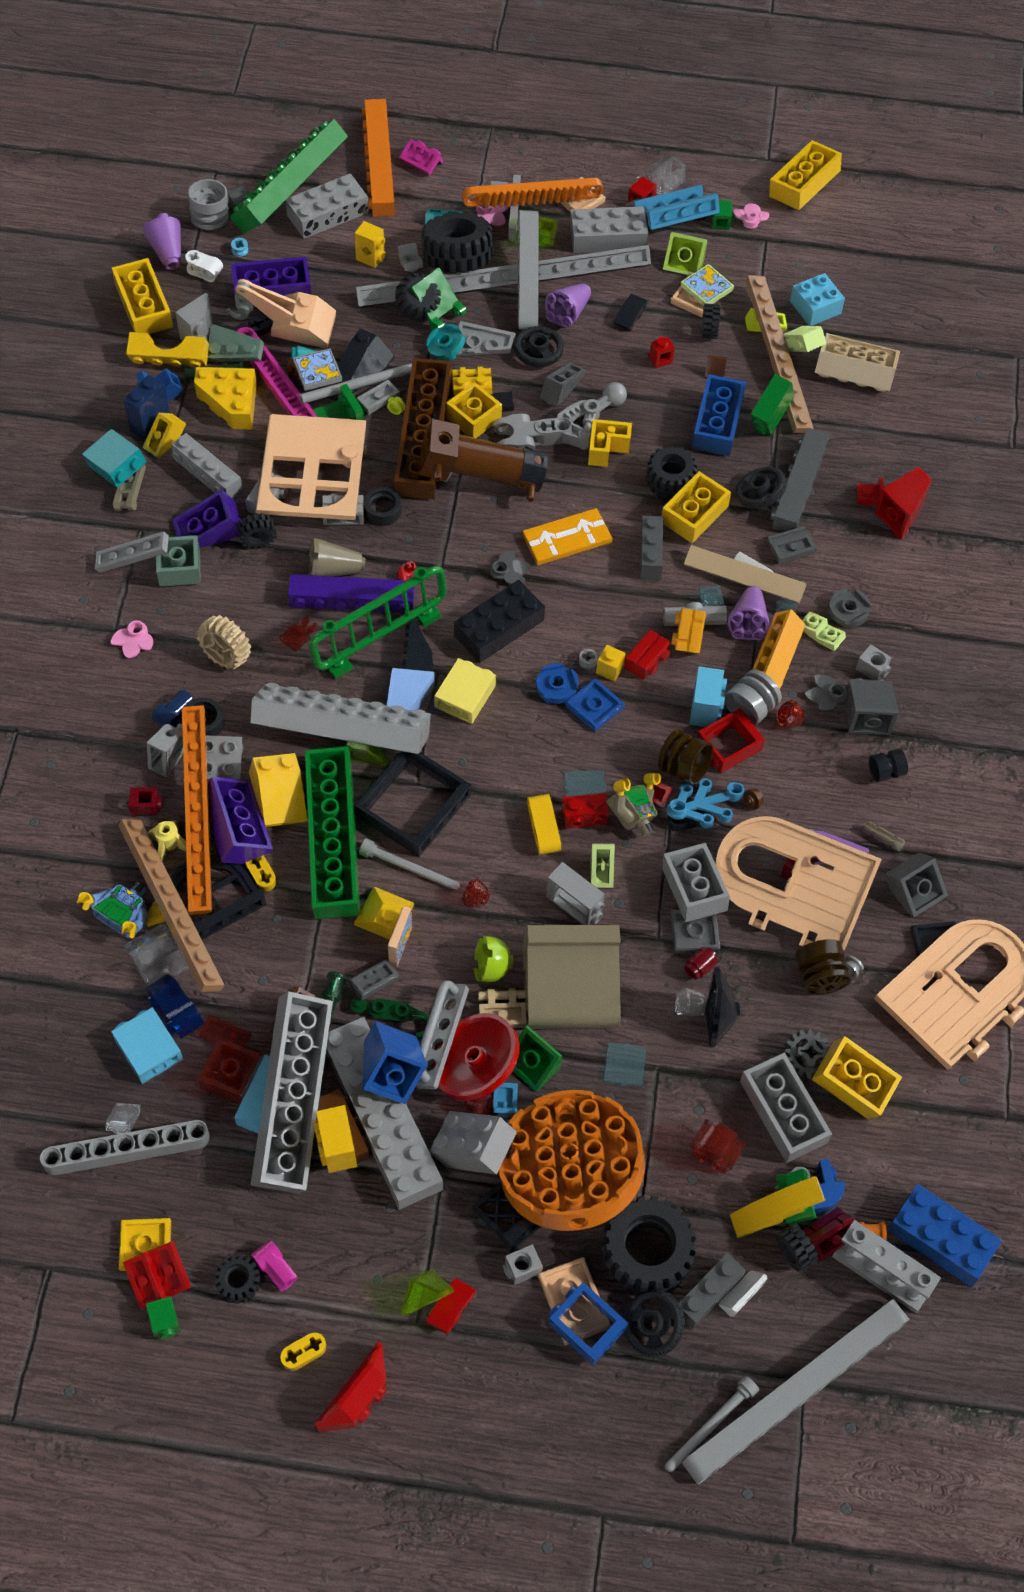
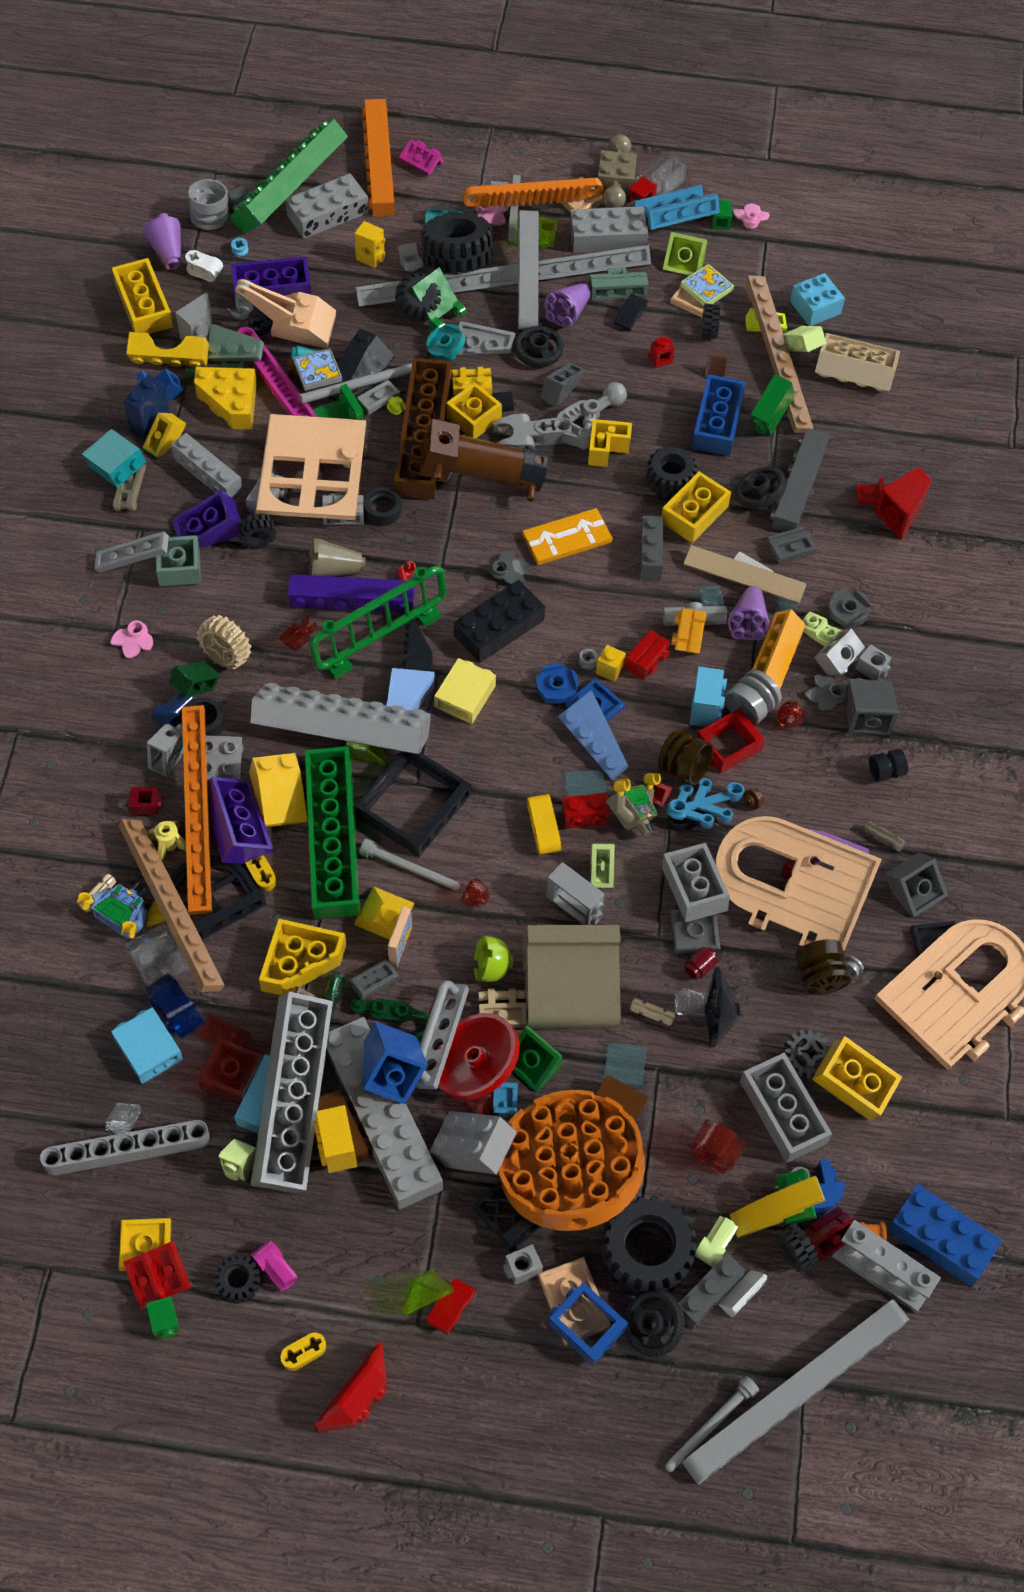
yellow brick [769,140,842,210] -> none
none -> tan axle [79,874,116,912]
none -> dark green brick [169,661,220,697]
none -> yellowish green slope [219,1139,256,1181]
none -> yellow brick [259,919,346,996]
none -> medium blue wing [558,690,629,780]
none -> sand green piece [589,267,649,301]
none -> reddish brown brick [595,1074,649,1124]
none -> dark tan brick [597,134,637,208]
none -> tan axle [630,998,675,1025]
none -> yellowish green piece [695,1216,738,1268]
none -> light grey brick [814,628,865,677]

